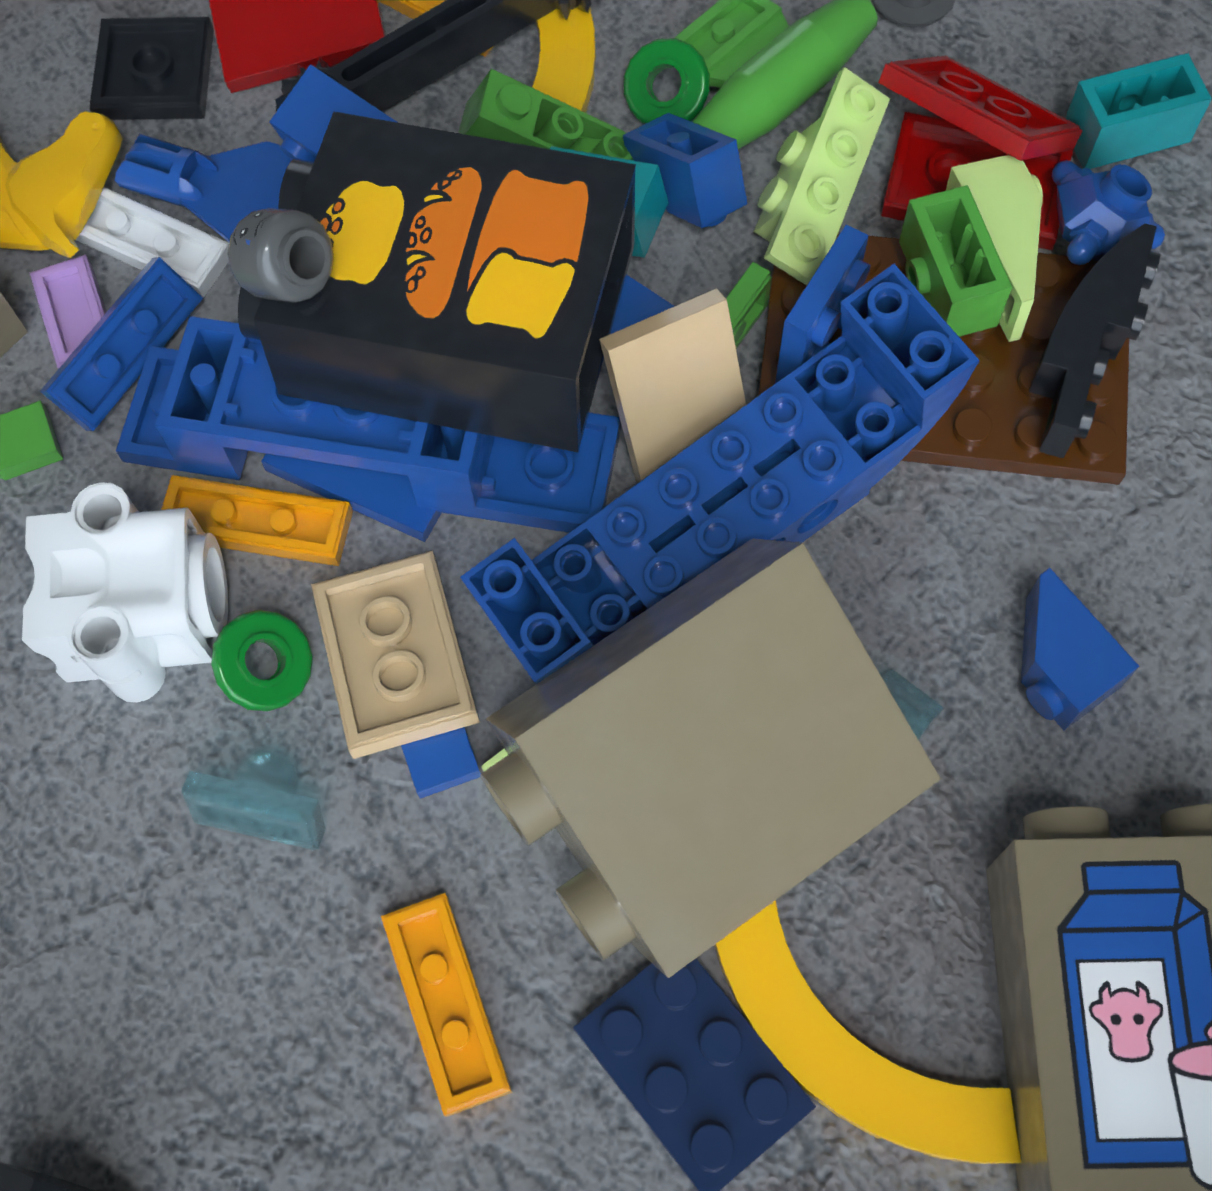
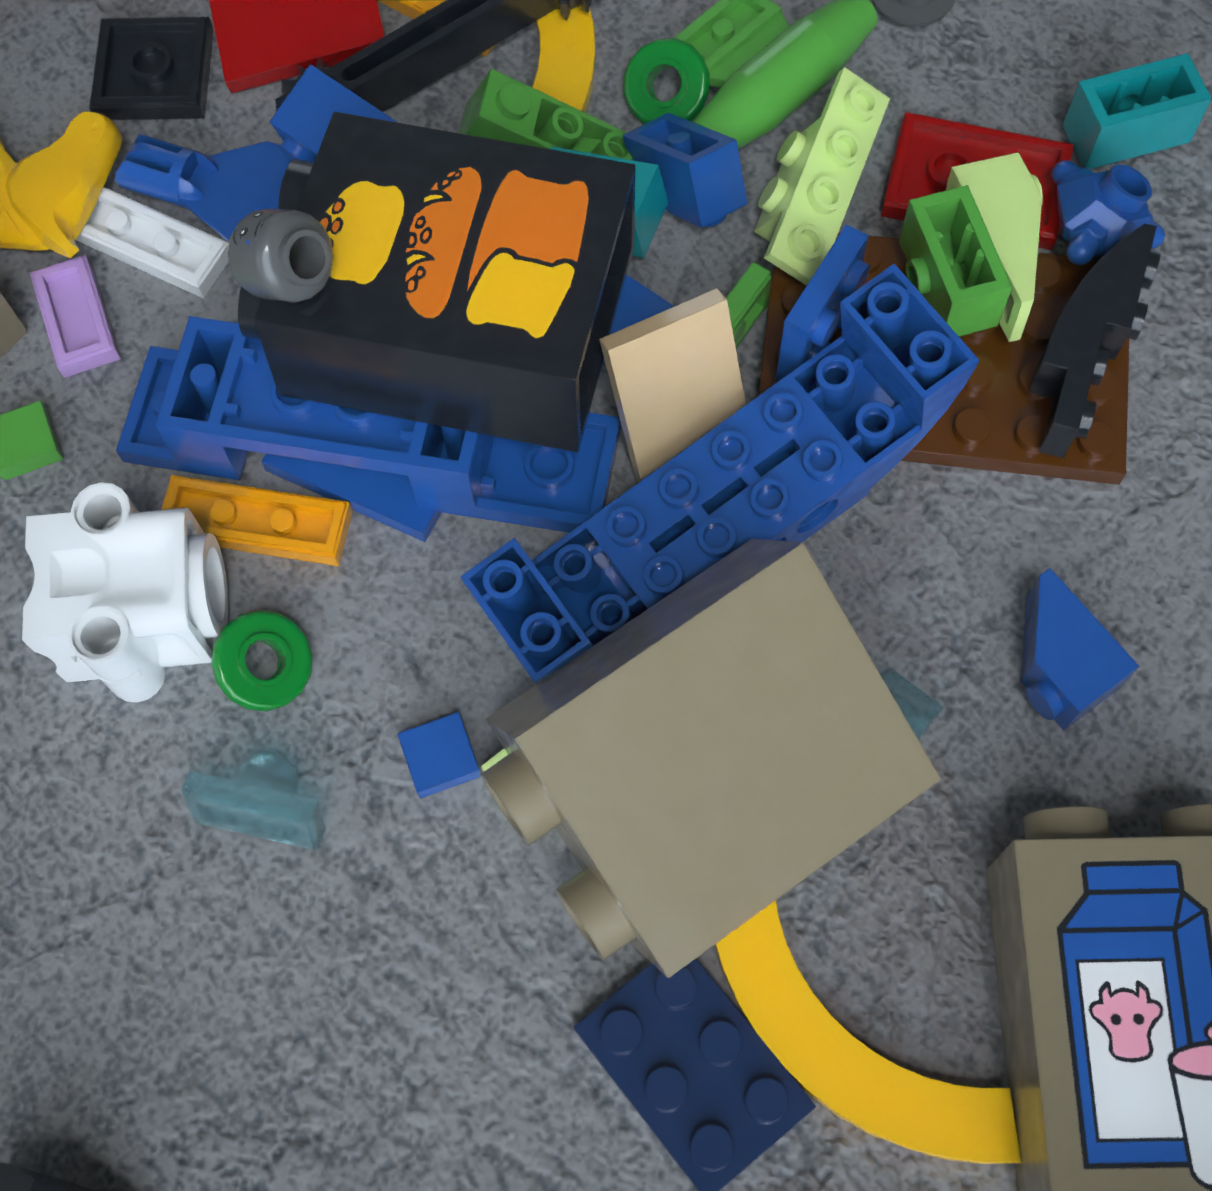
blue tile [40,257,203,431] -> none
tan tile [311,551,480,759] -> none
light orange tile [381,893,512,1117] -> none
red tile [878,55,1083,161] -> none

